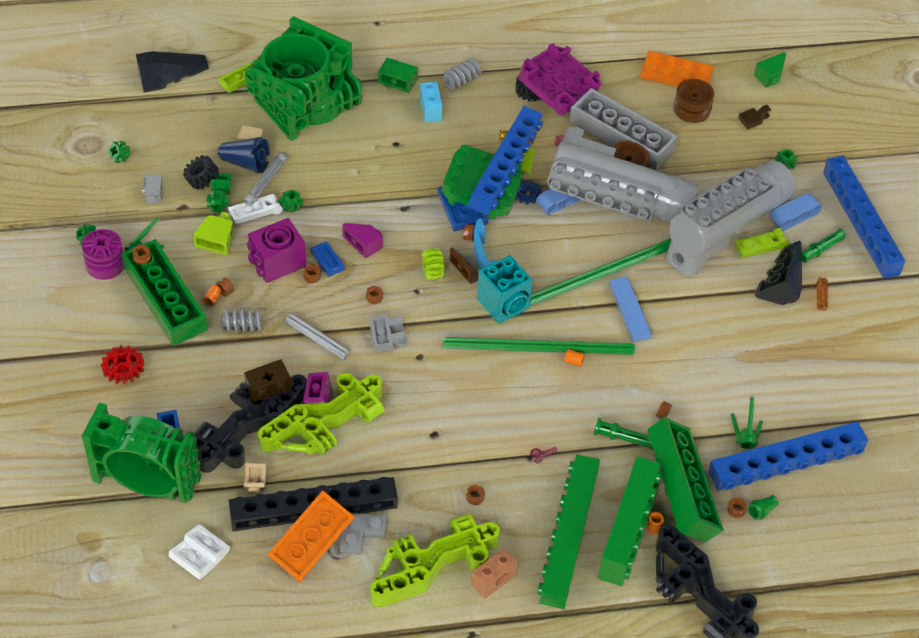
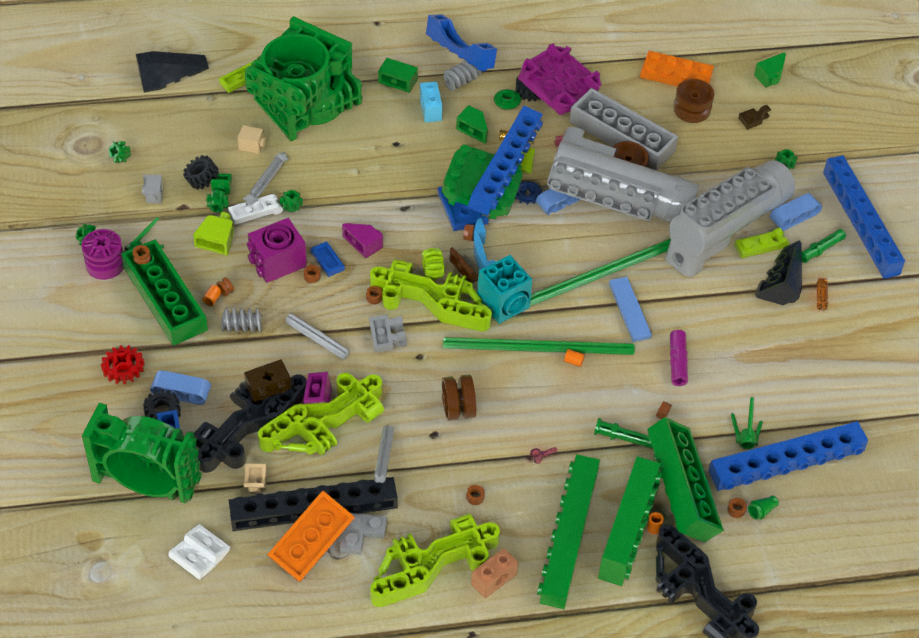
dark blue cone [218,137,270,173] -> none
none -> black tyre [143,389,181,419]
none -> medium blue beam [150,371,211,405]
none -> lime beam [370,259,492,332]
none -> light grey axle [374,425,394,483]
none -> blue arch [426,14,497,71]
none -> reddish brown wheel [442,374,477,421]
none -> green slope [456,105,488,144]
none -> green piece [494,89,521,110]
none -> magenta axle [670,330,688,386]

